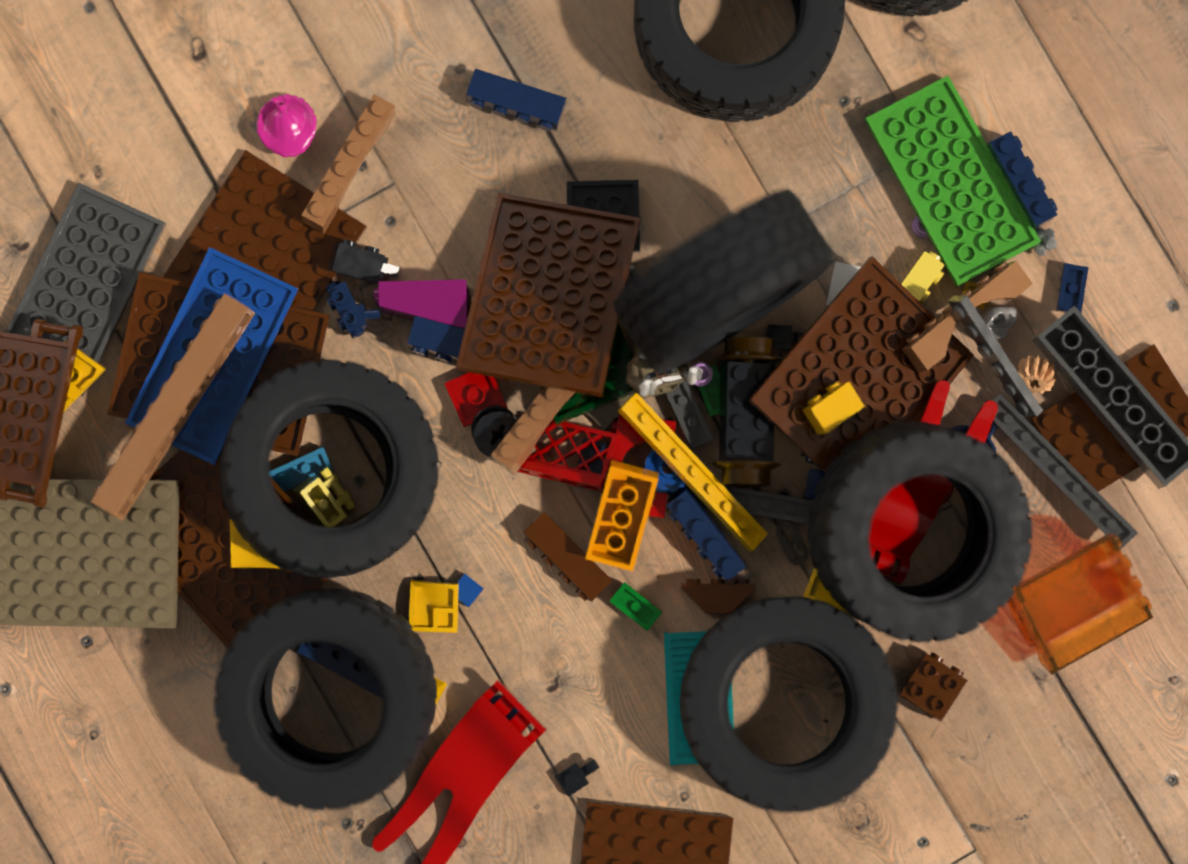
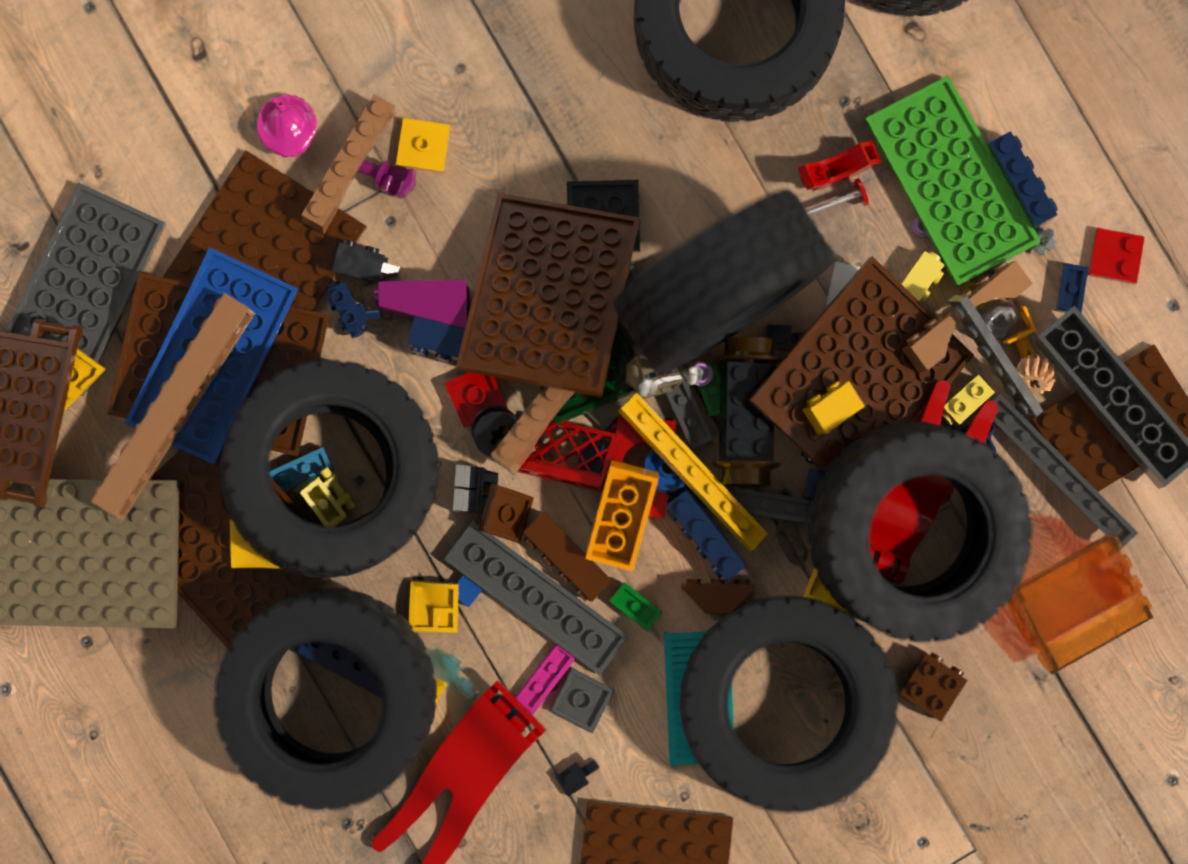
dark blue brick [466,68,566,131] -> none
none -> magenta piece [357,160,416,199]
none -> yellow plate [396,118,451,173]
none -> clear light blue slope [440,653,476,700]
none -> dark grey plate [444,521,629,675]
none -> hips [453,464,499,512]
none -> reddish brown plate [478,484,534,544]
none -> dark pink tile [516,644,576,715]
none -> dark grey tile [550,668,615,734]
none -> red arch [798,140,881,191]
none -> flat silver axle [807,178,869,215]
none -> light yellow brick [942,374,995,426]
none -> light orange bracket [1001,305,1037,359]
none -> red plate [1088,228,1145,284]

